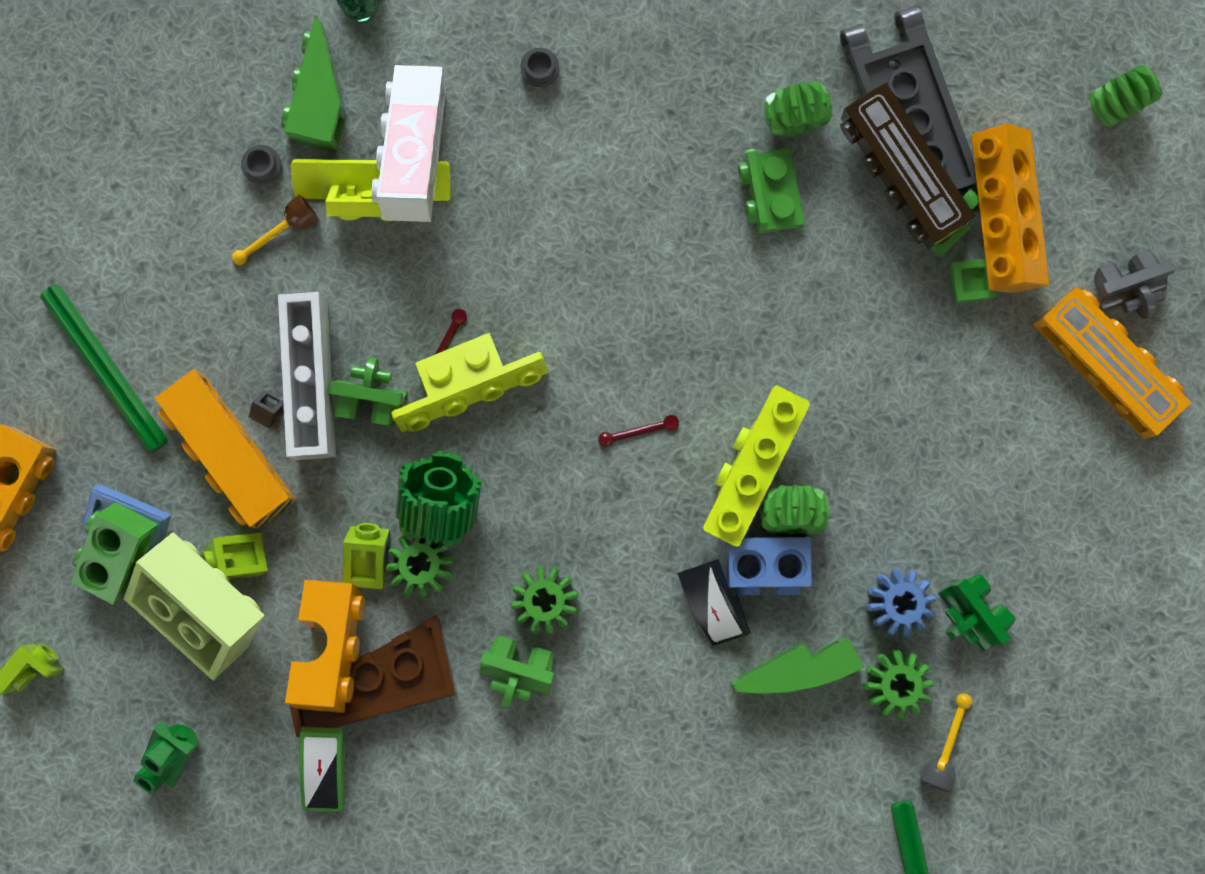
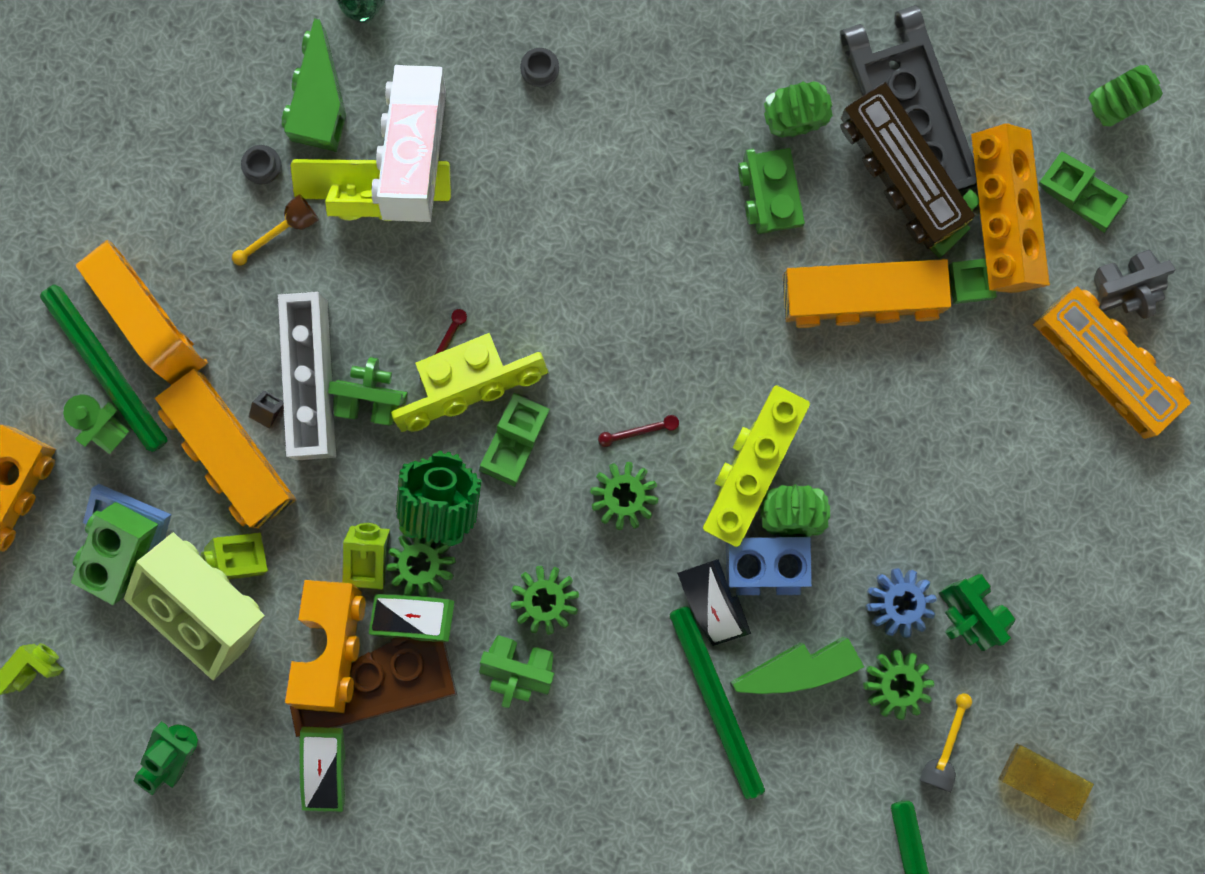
none -> bright green hips [63,394,130,454]
none -> light orange beam [76,240,208,385]
none -> slope [369,594,455,642]
none -> bright green slope [479,393,550,487]
none -> bright green gear [590,462,658,530]
none -> green axle [670,606,765,800]
none -> light orange brick [782,259,951,328]
none -> clear yellow plate [998,743,1094,821]
none -> bright green slope [1039,151,1129,233]

